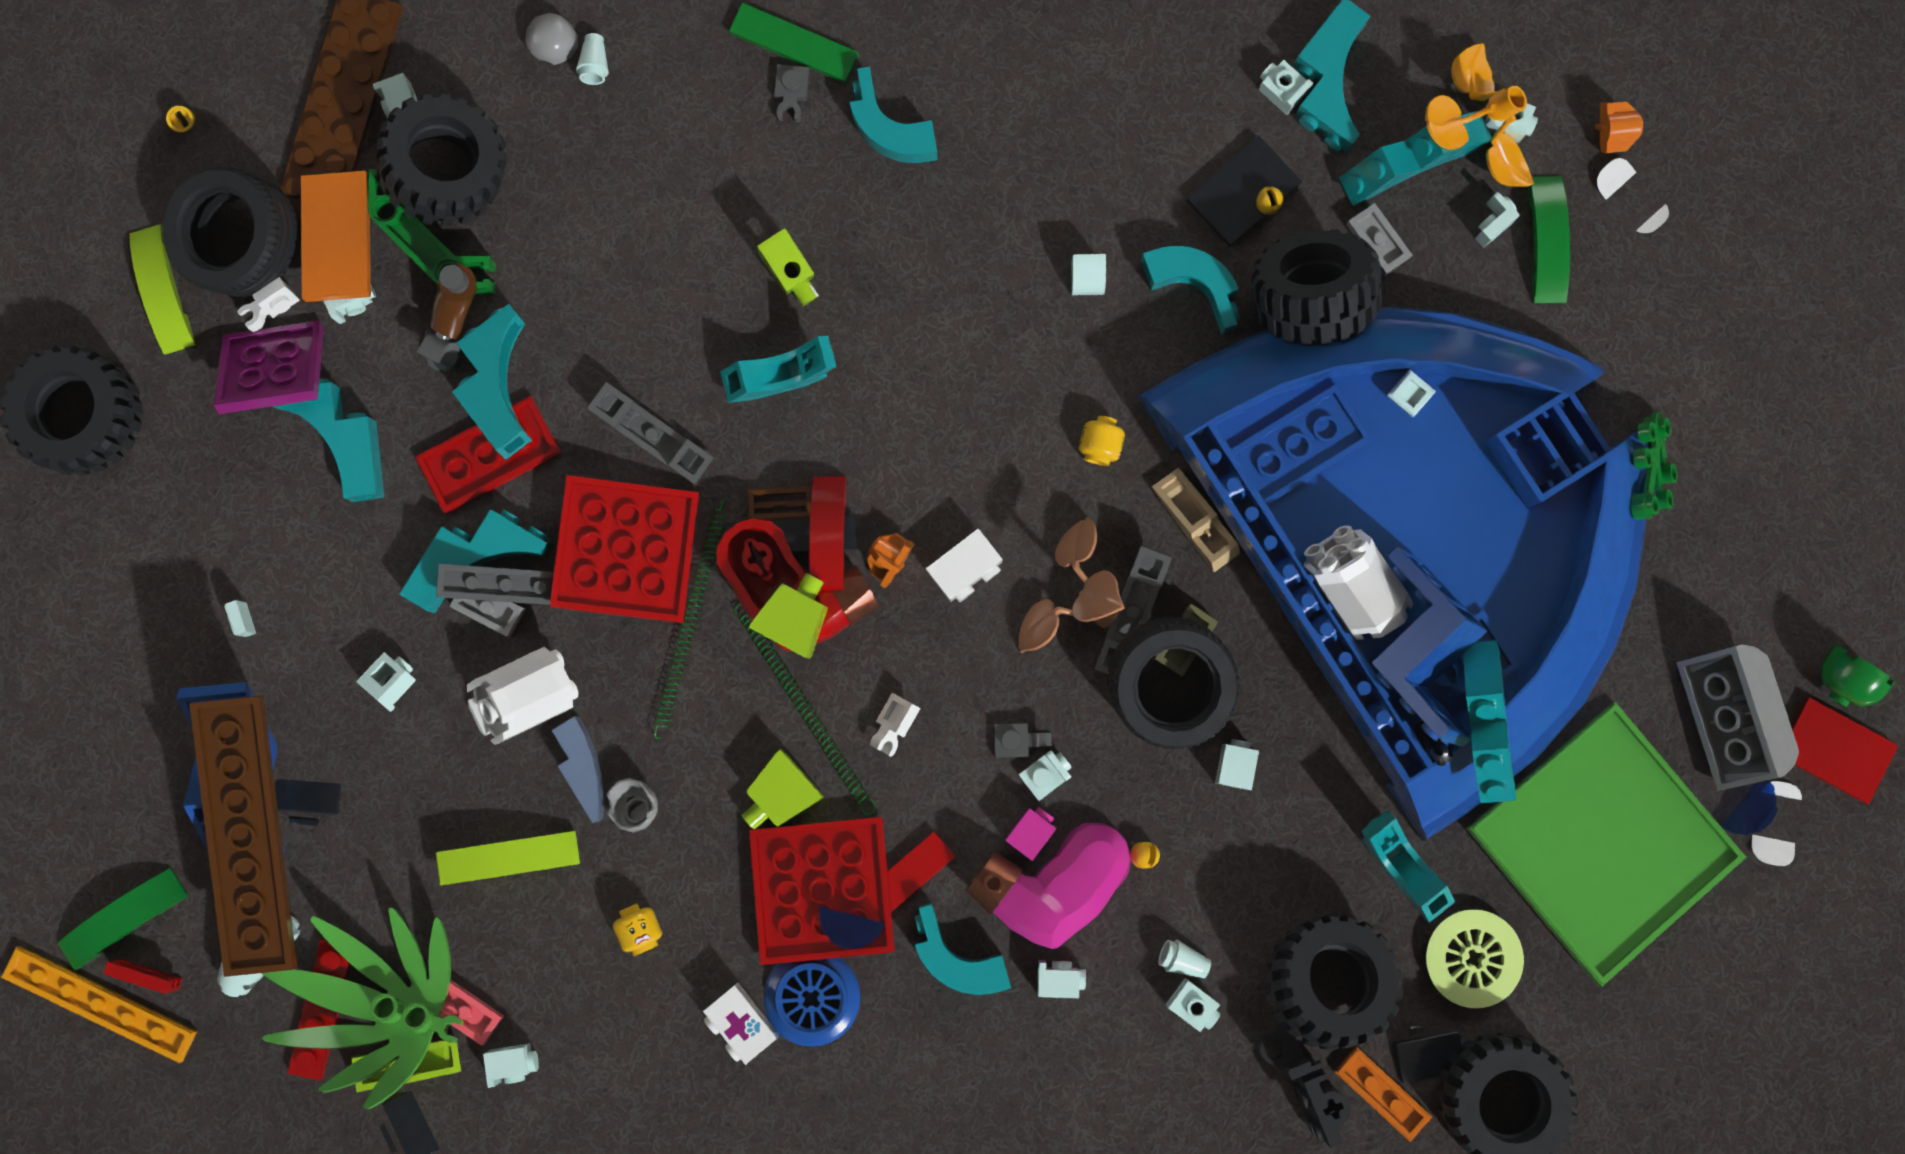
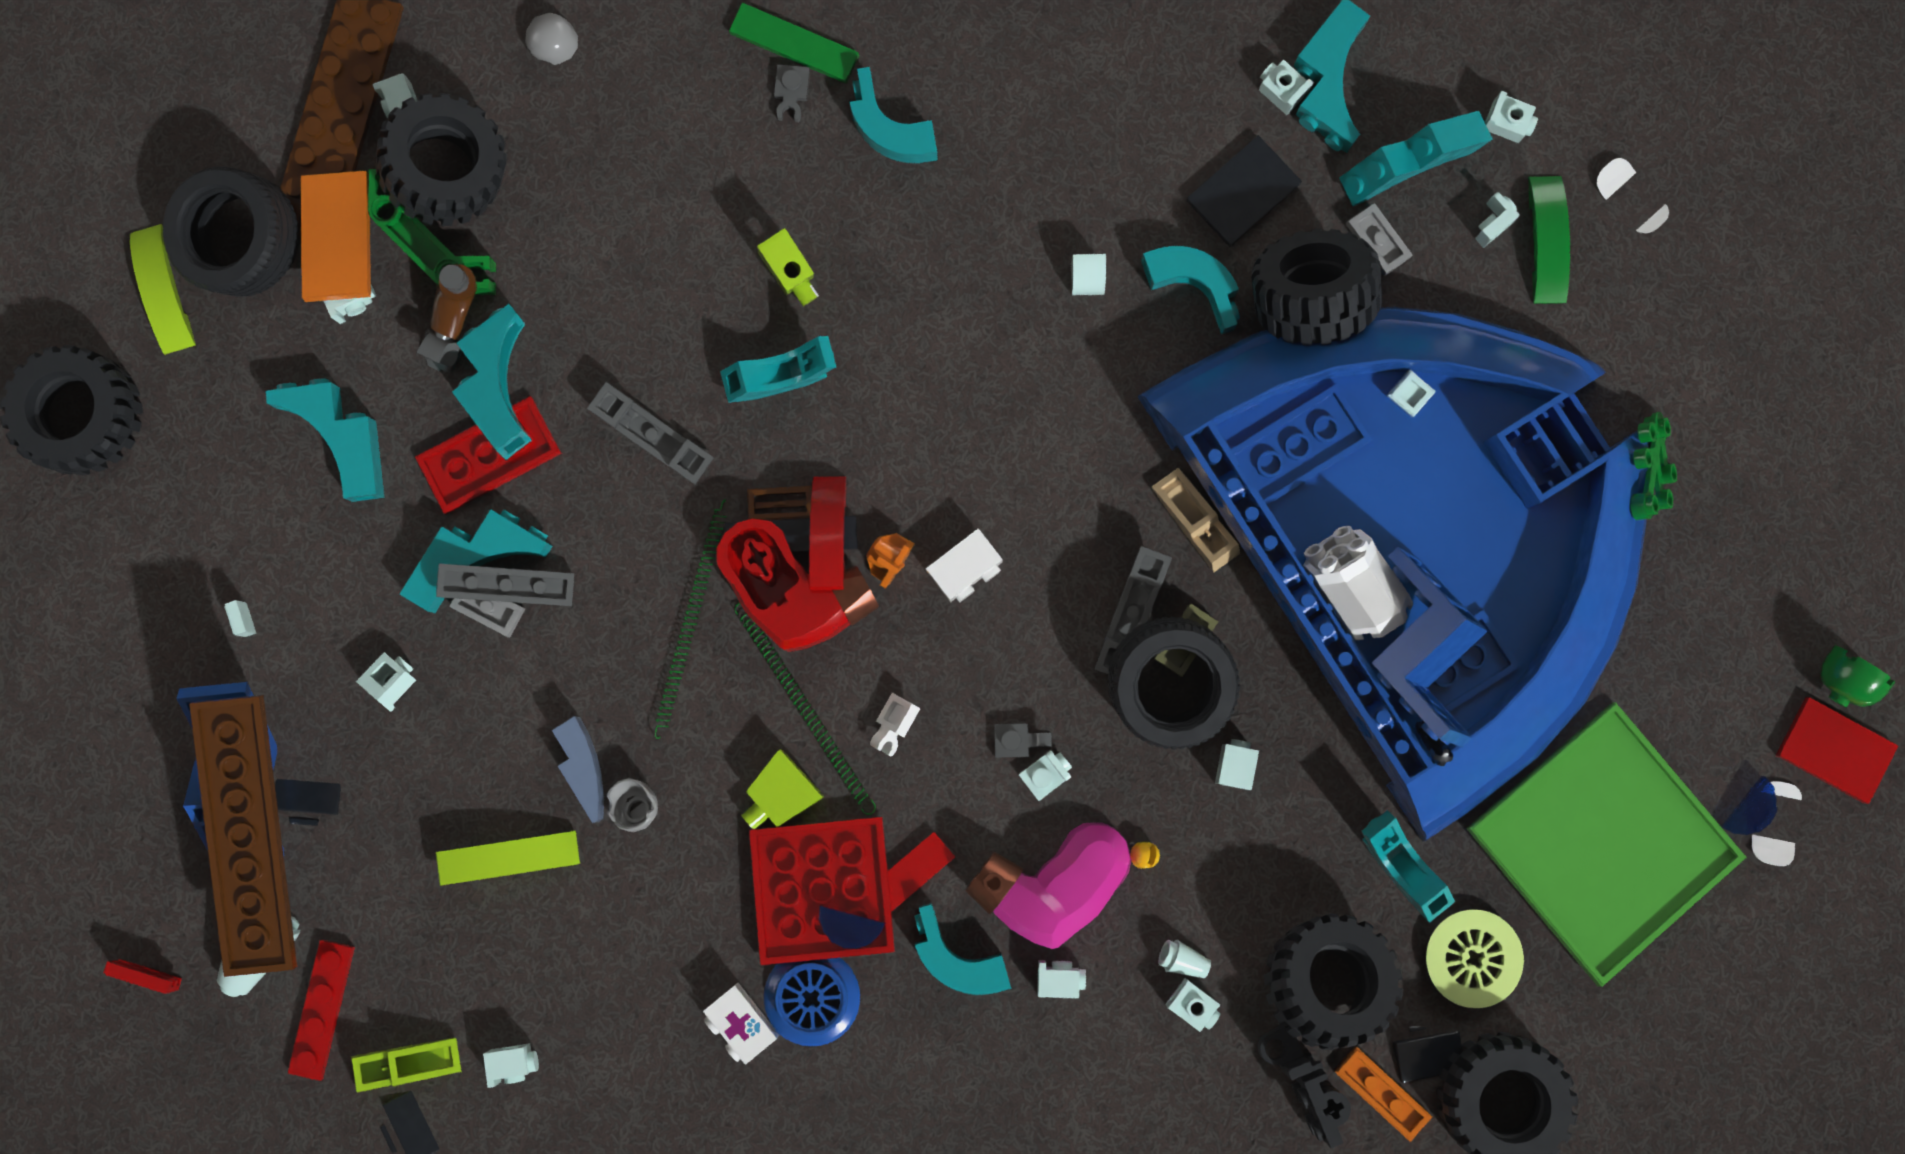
light orange tile [1,946,197,1063] -> none
green slope [57,868,189,971] -> none
yellow hinge [166,106,195,132] -> none
magenta plate [214,320,324,414] -> none
white plate [237,277,299,332] -> none
bright green plant [261,908,464,1109] -> none
coral plate [440,979,504,1046] -> none
white brick [467,647,578,745] -> none
red plate [550,475,699,623] -> none
light aqua cone [576,33,609,85] -> none
yellow head [613,903,662,956] -> none
lime torso [749,573,828,659] -> none
dark pink brick [1005,807,1056,861] -> none
nougat plant [1019,517,1124,654] -> none
yellow head [1079,416,1125,466] -> none
yellow hinge [1256,187,1283,215] -> none
light orange plant [1425,43,1534,187] -> none
teal arch [1463,640,1516,803] -> none
orange piece [1595,101,1643,153] -> none
light grey windscreen [1676,644,1799,791] -> none

